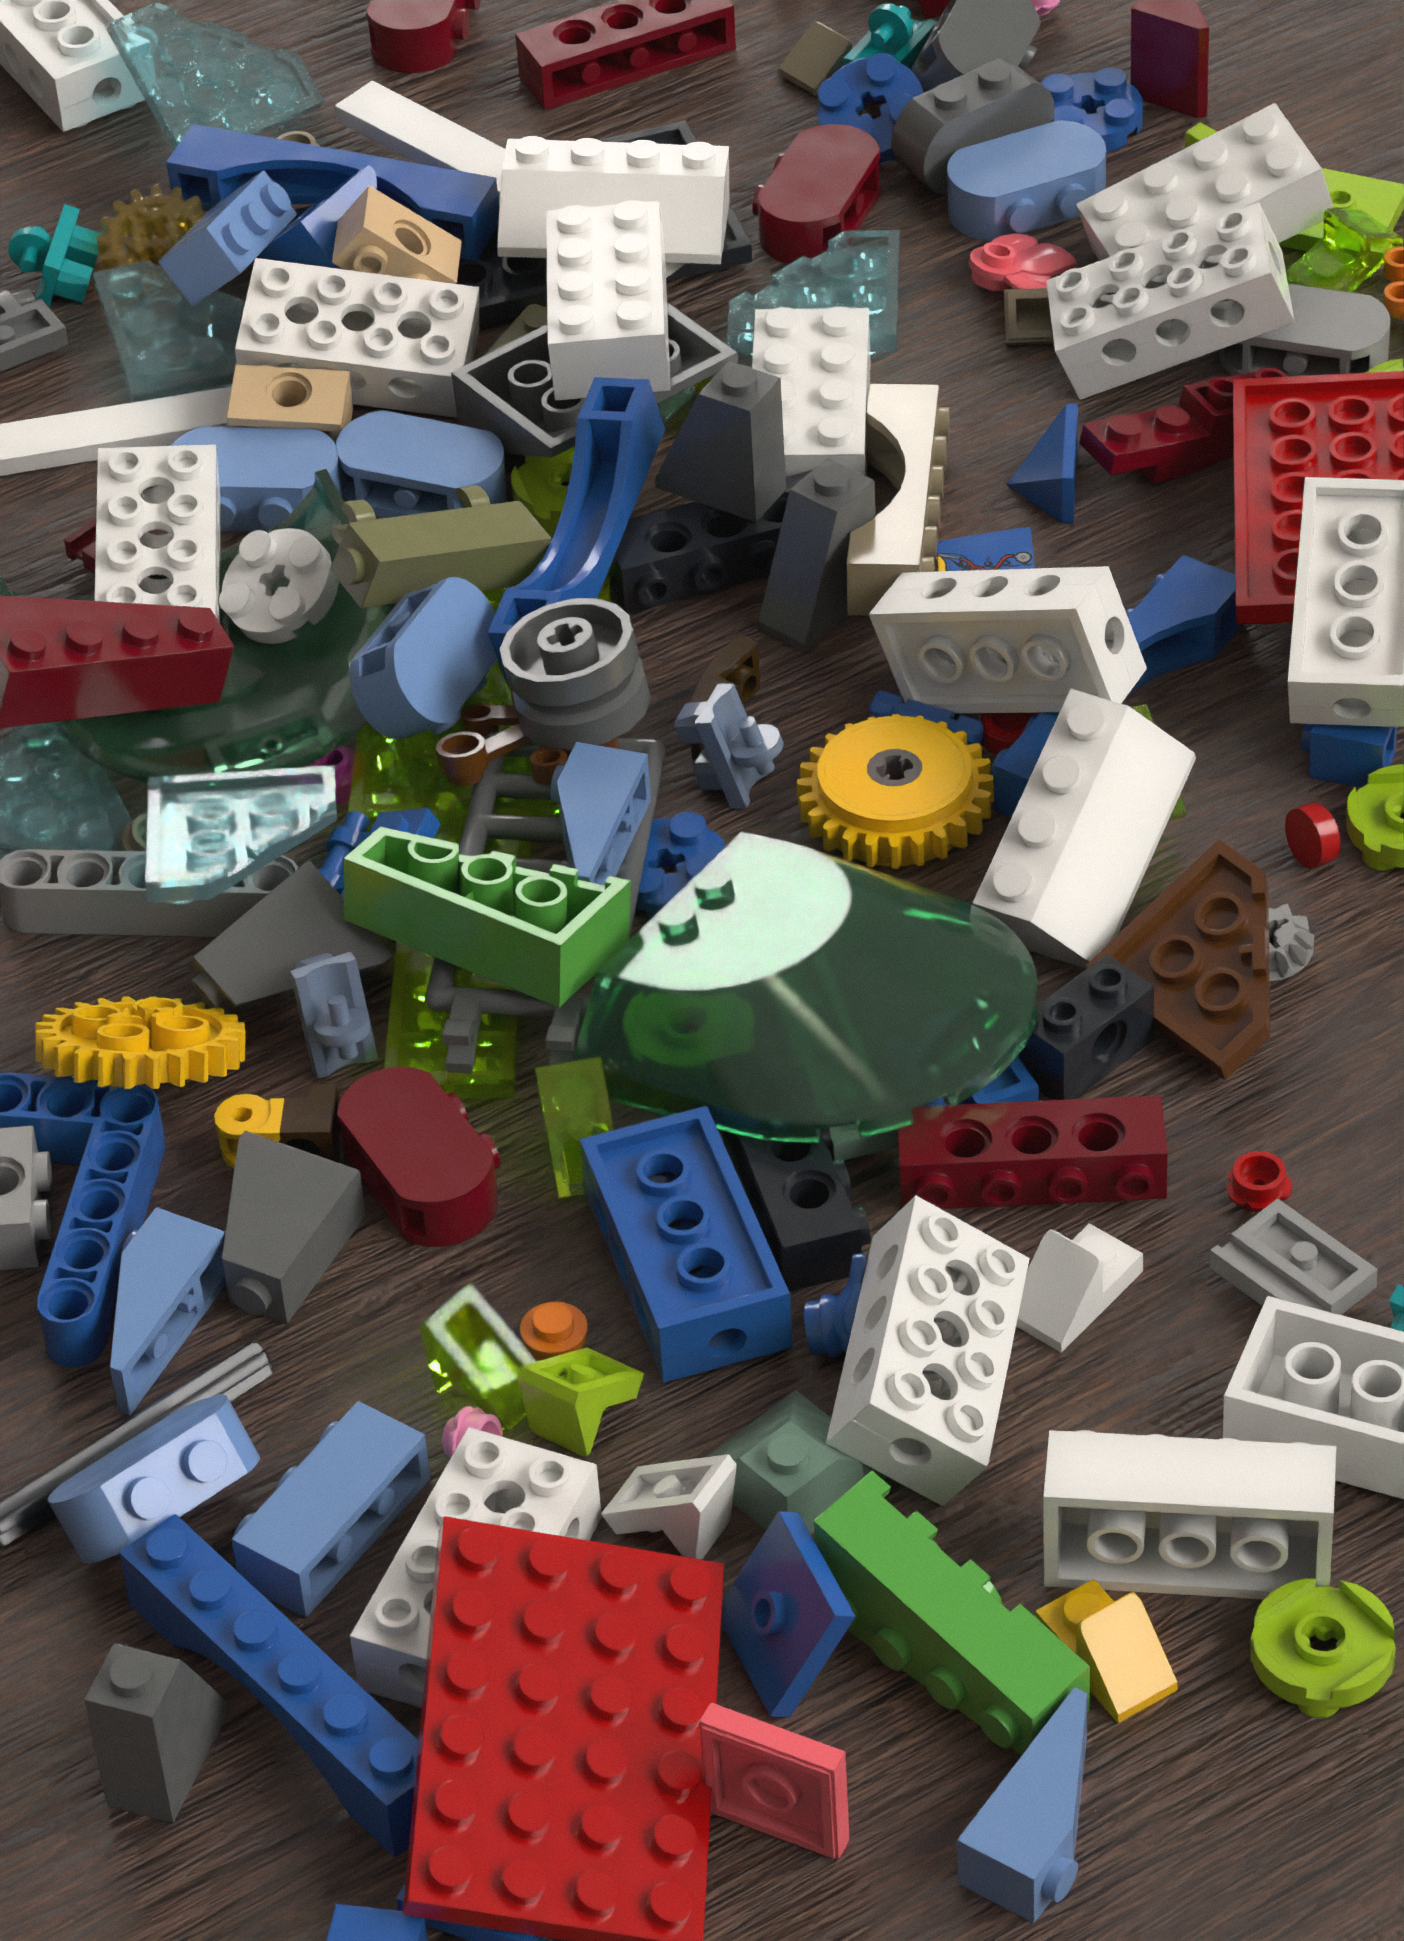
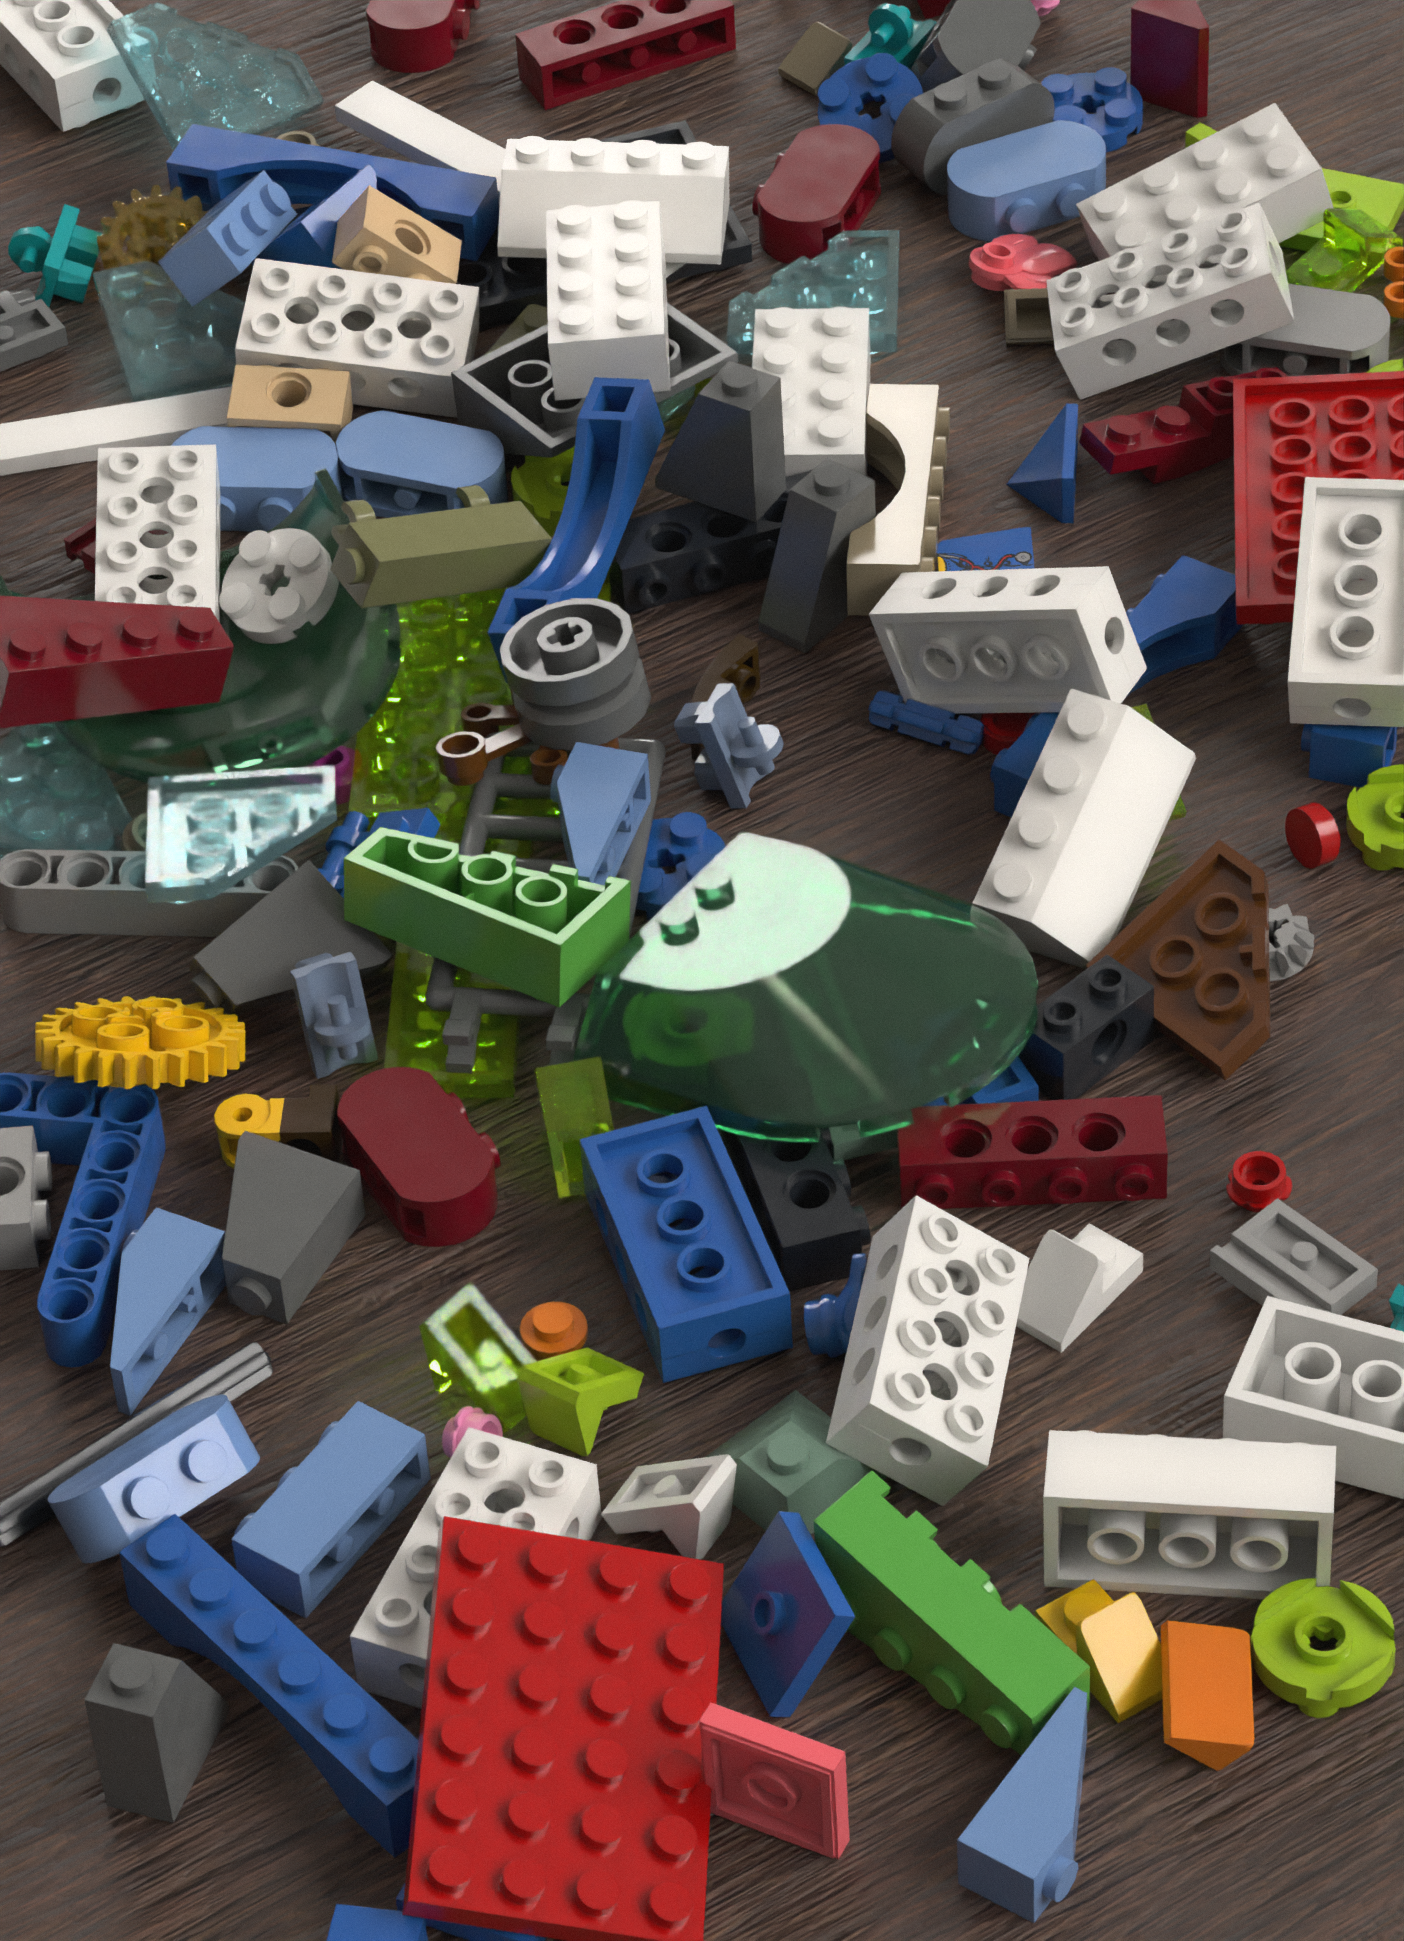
medium blue brick [350,577,497,740] -> none
yellow gear [797,714,994,869] -> none
none -> orange slope [1161,1620,1254,1772]

